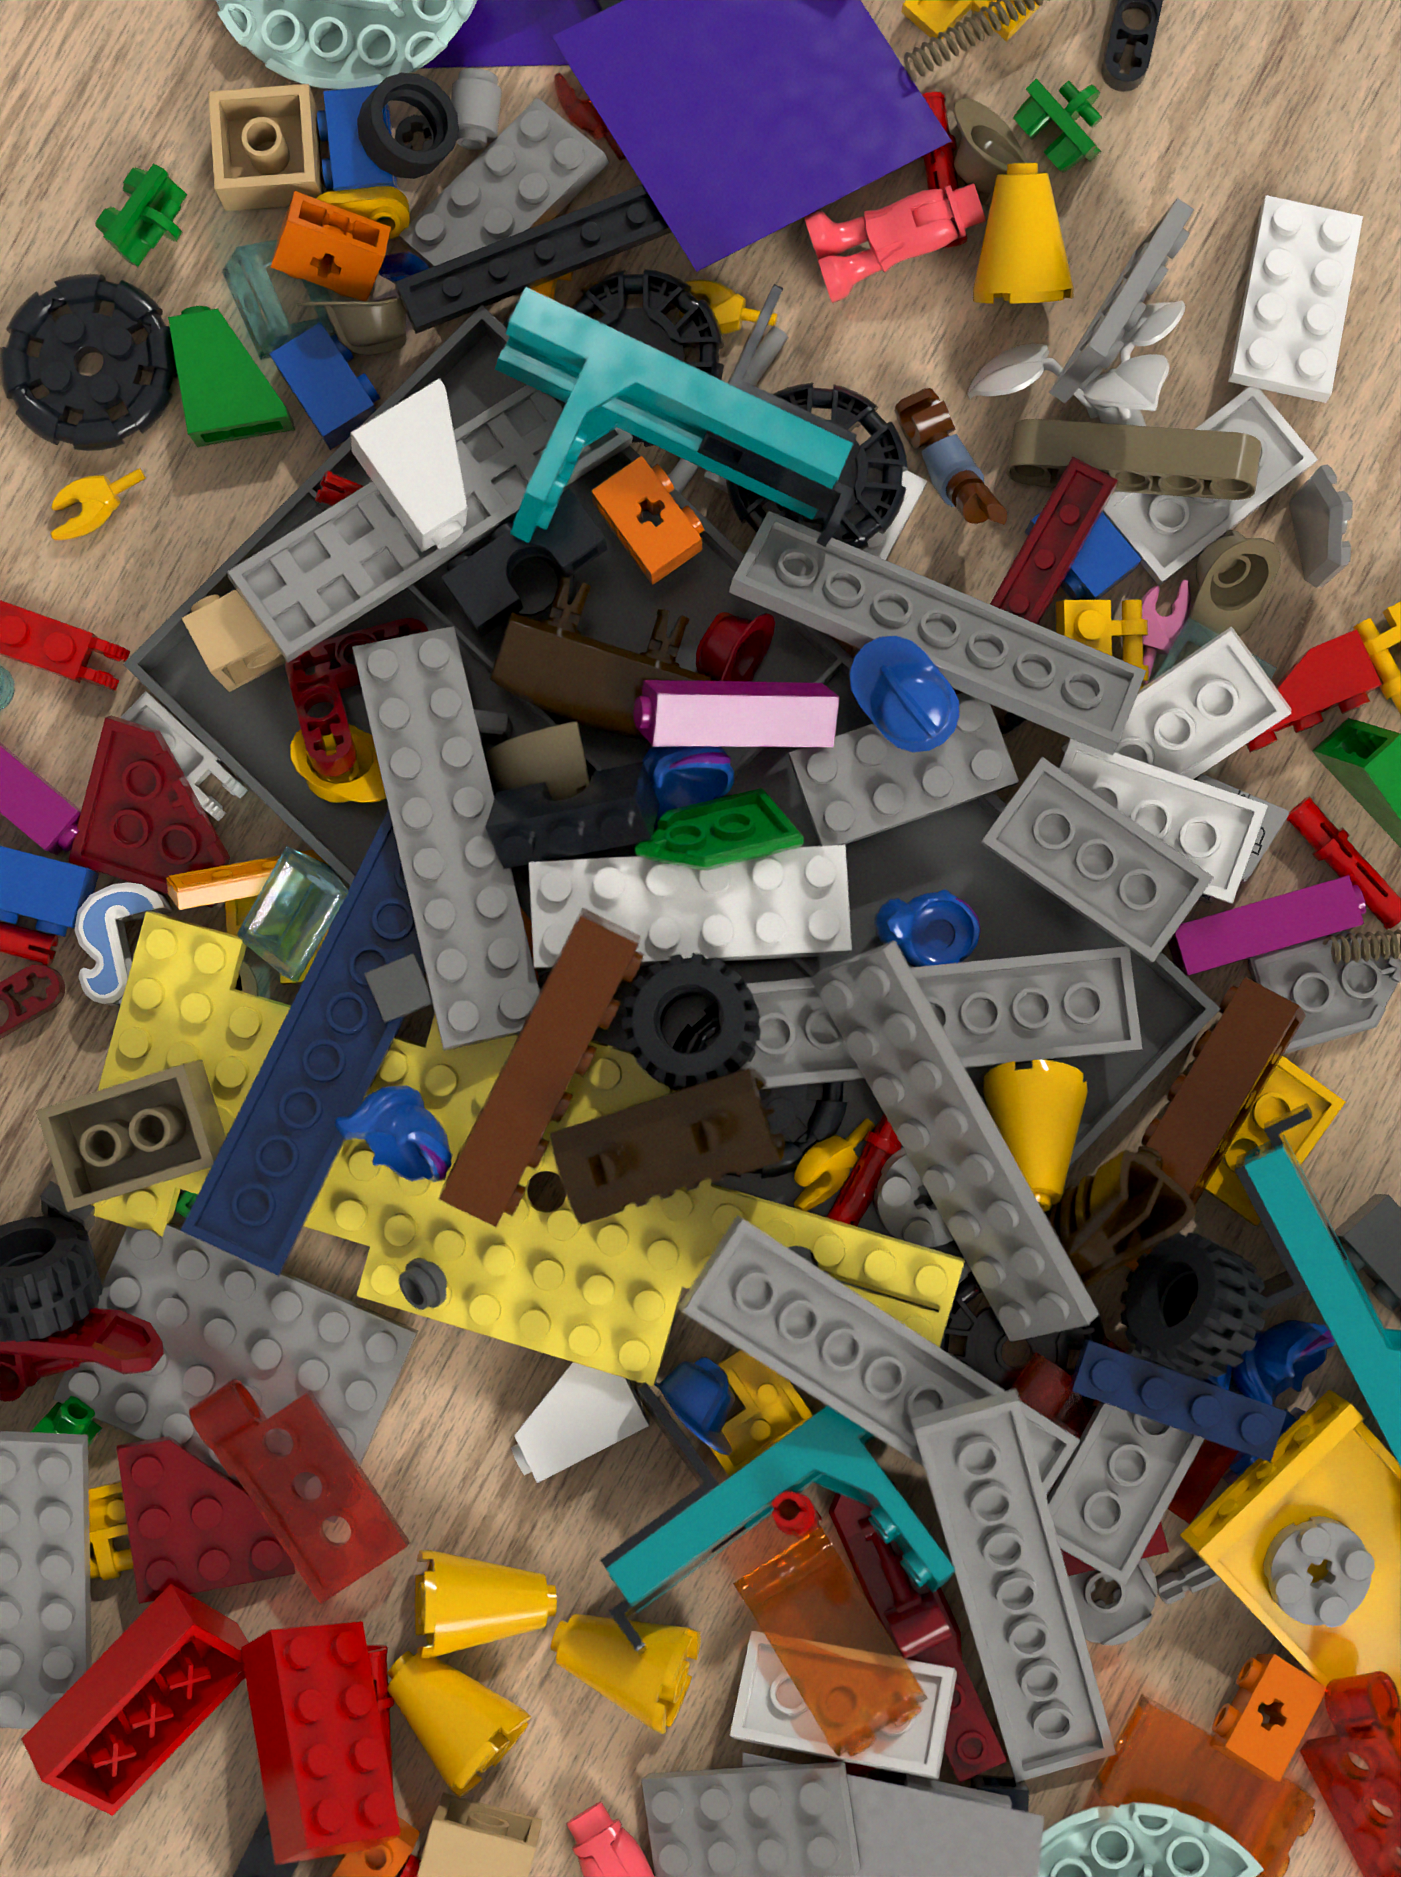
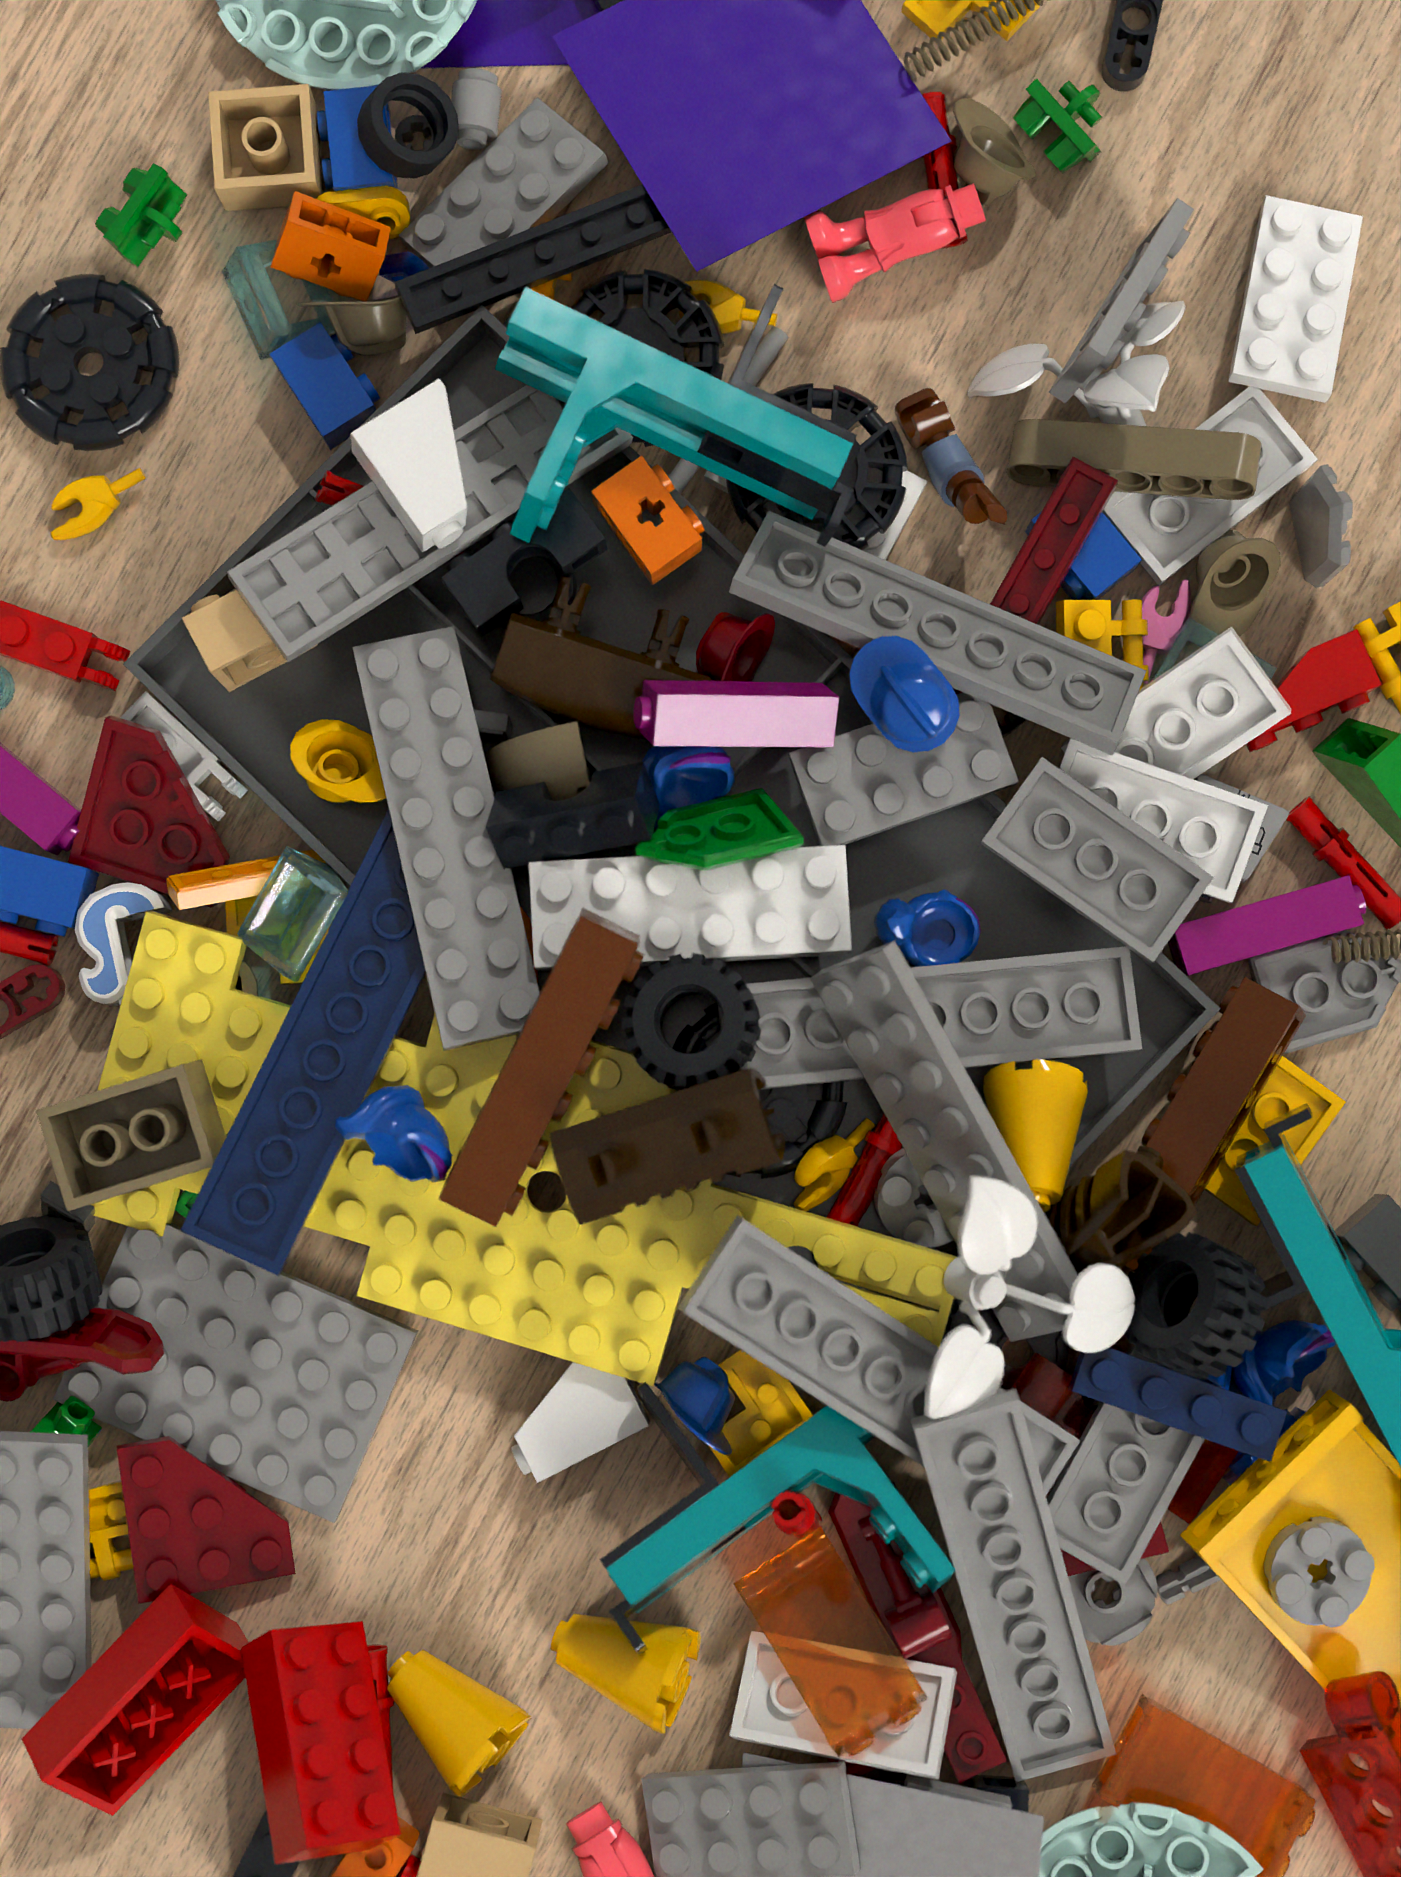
green slope [168,306,295,447] -> none
clear red hinge [189,1379,410,1605] -> none
dark red beam [285,618,429,777] -> none
dark grey tile [364,954,433,1024] -> none
dark grey plate [399,1258,447,1310] -> none
yellow cone [414,1550,557,1658] -> none
clear red hand [554,73,626,161] -> none
yellow cone [973,163,1074,304] -> none
orange brick [1210,1654,1328,1782] -> none
none -> white plant [925,1176,1135,1419]

